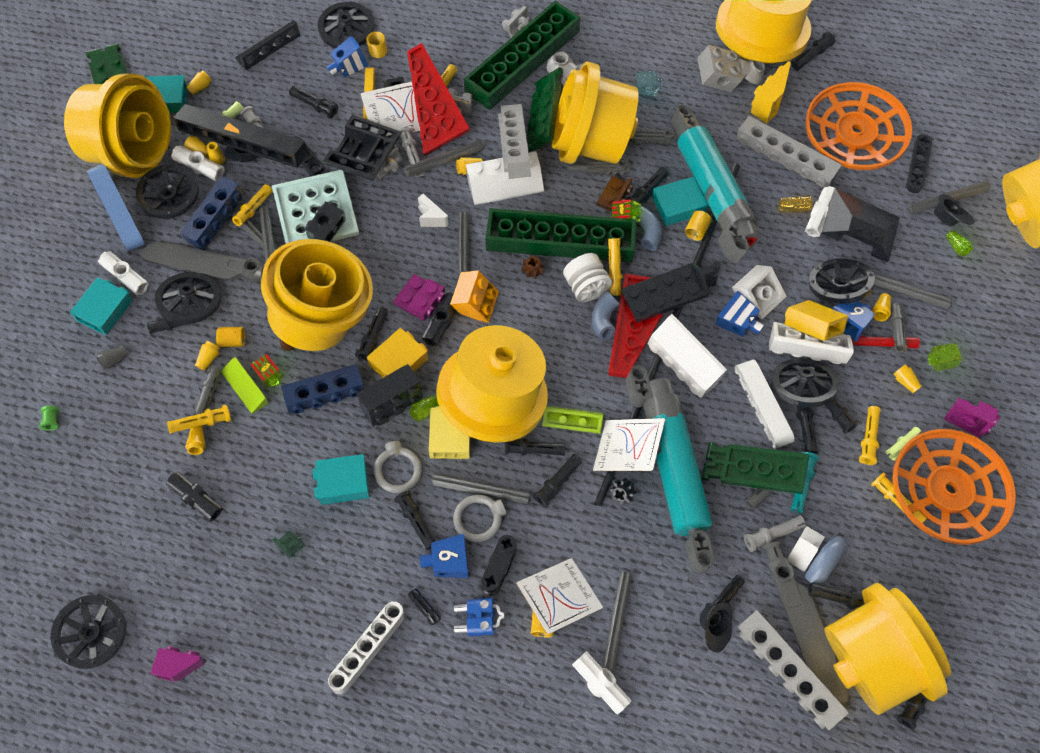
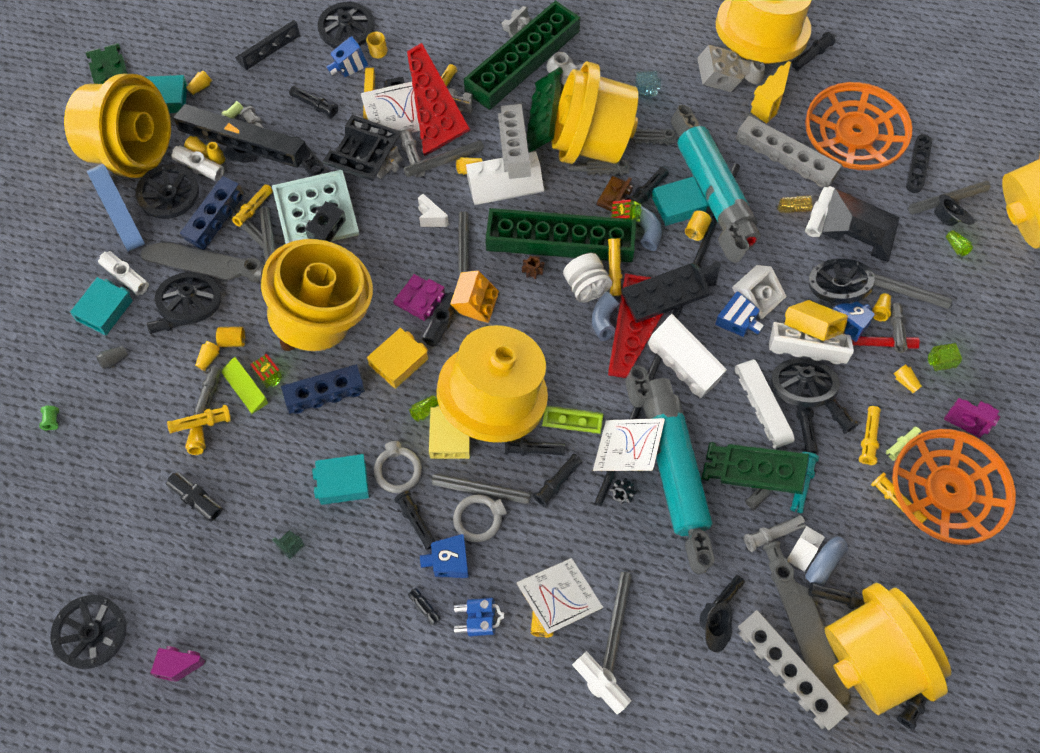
white beam [328,602,404,694] -> none
black pin [355,306,389,361] -> none
black brick [357,364,423,427] -> none
black piece [481,535,517,596] -> none

